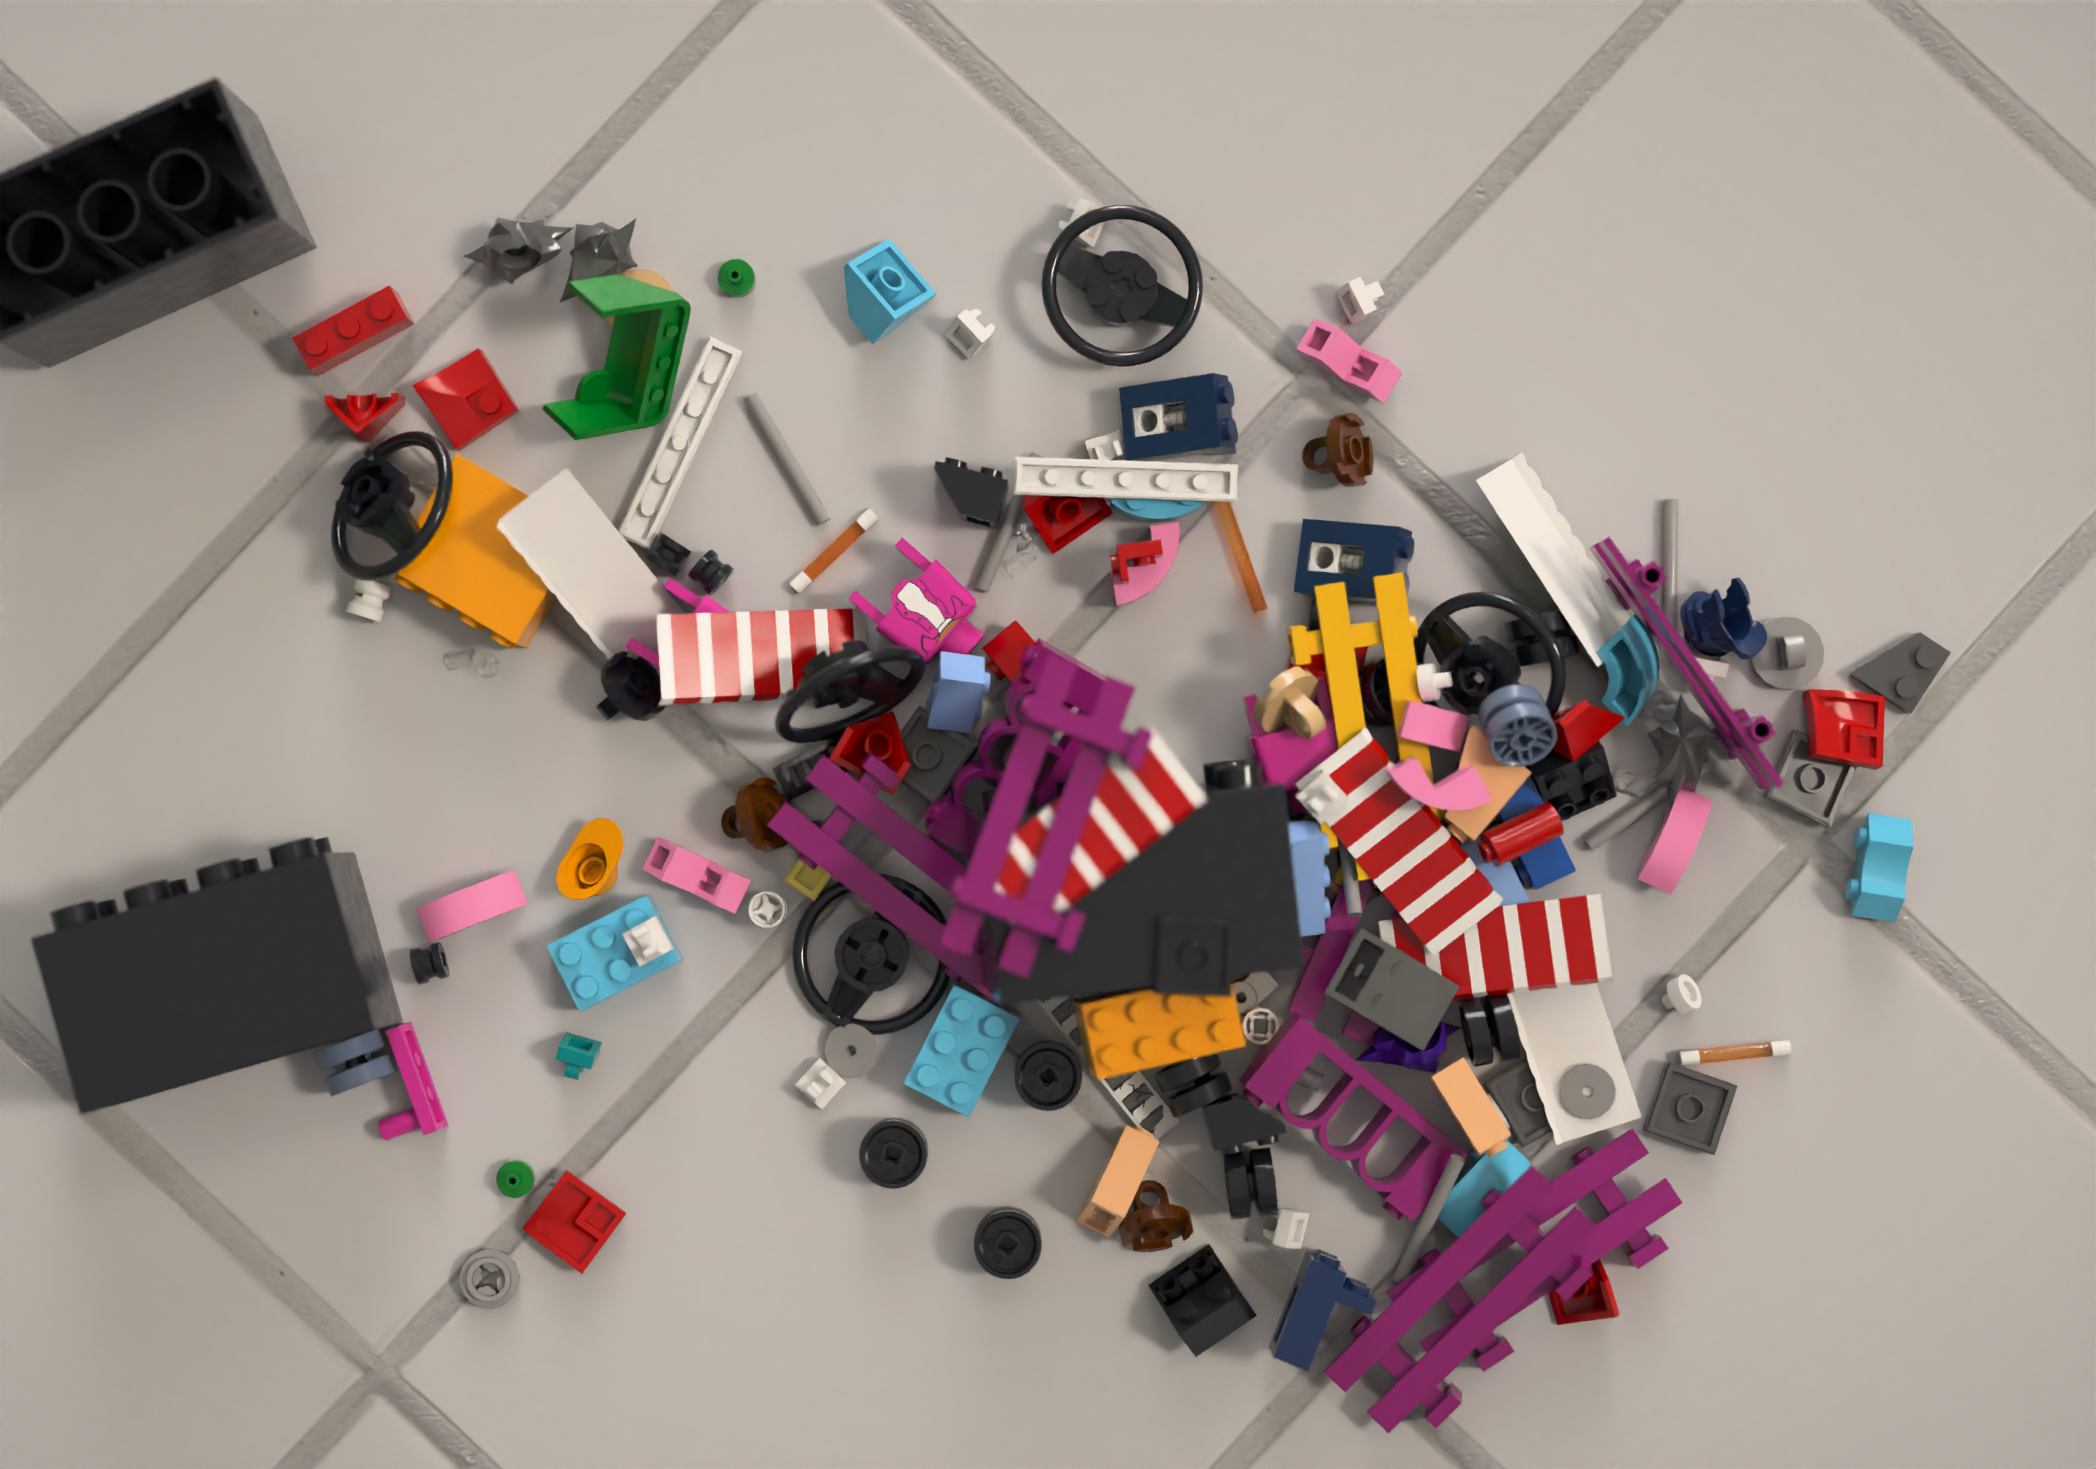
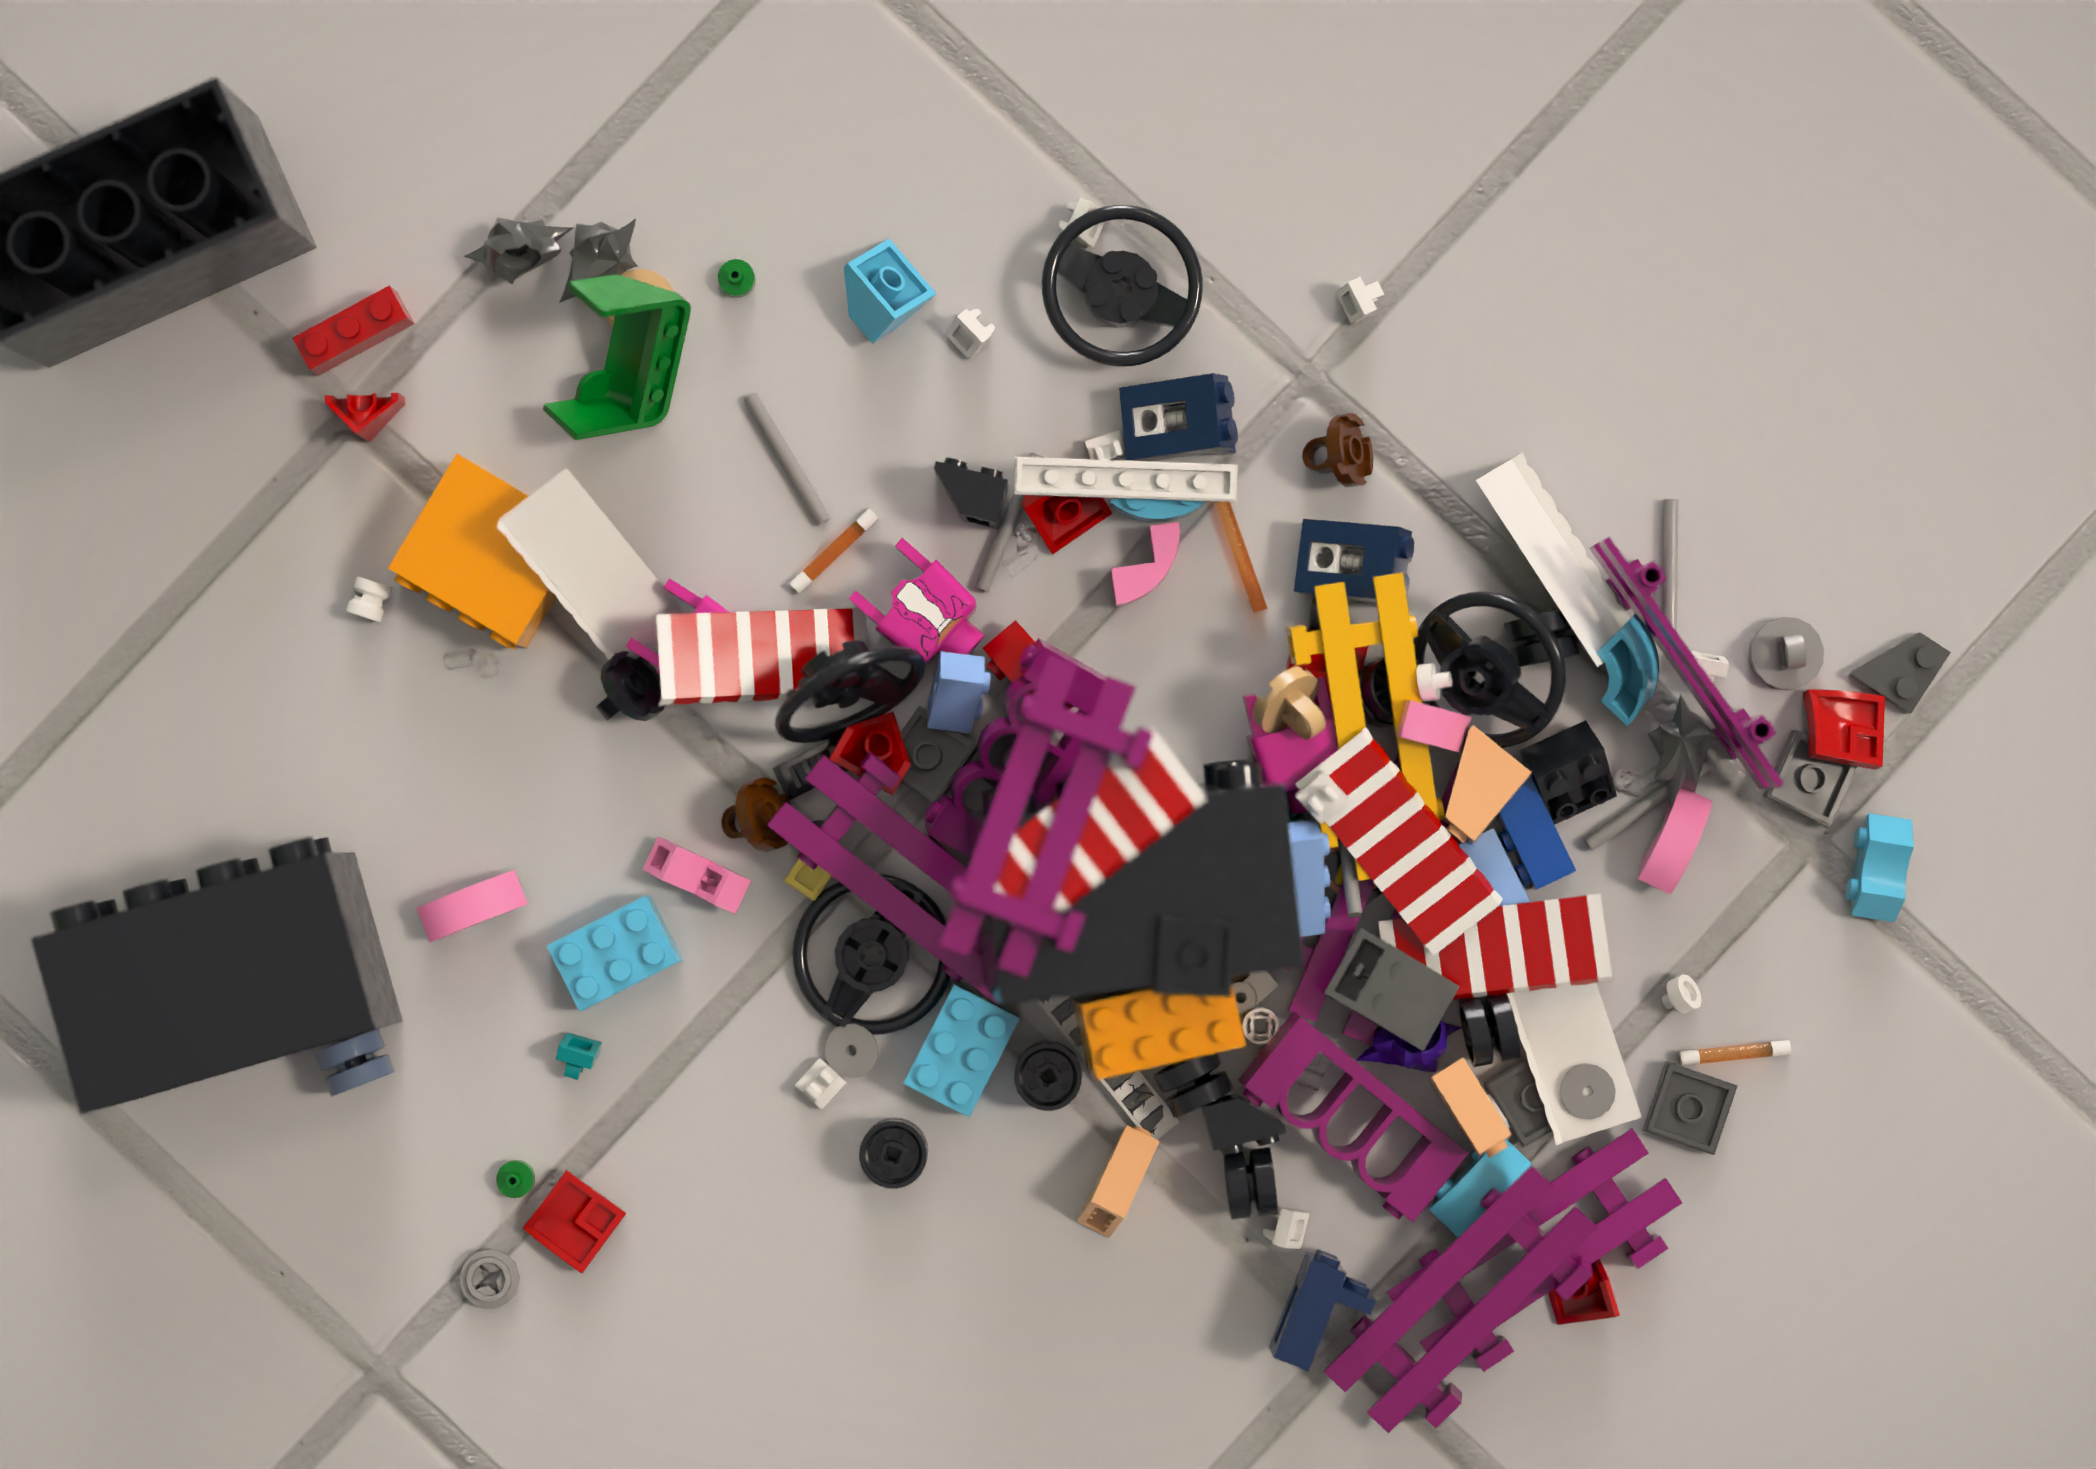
black piece [331,431,453,581] -> none
dark pink piece [378,1022,449,1141] -> none
black wheel [410,942,450,985] -> none
red plate [413,348,520,451] -> none
light orange piece [556,818,624,901] -> none
white tile [618,336,744,550] -> none
white tile [622,916,674,967] -> none
black wheel [645,532,691,577] -> none
black wheel [688,549,734,596] -> none
white wheel [749,891,788,928] -> none
black wheel [974,1206,1042,1279] -> none
red bracket [1110,539,1163,584] -> none
reddish brown tile [1119,1180,1193,1252] -> none
black slope [1148,1244,1257,1357] -> none
bright pink brick [1296,318,1402,404] -> none
bright pink brick [1385,755,1493,810] -> none
light grey bar [1393,1154,1465,1283] -> none
red brick [1477,802,1564,867] -> none
sand blue wheel [1478,685,1557,767] -> none
red slope [1552,699,1625,762] -> none
dark blue helmet [1680,578,1767,659] -> none

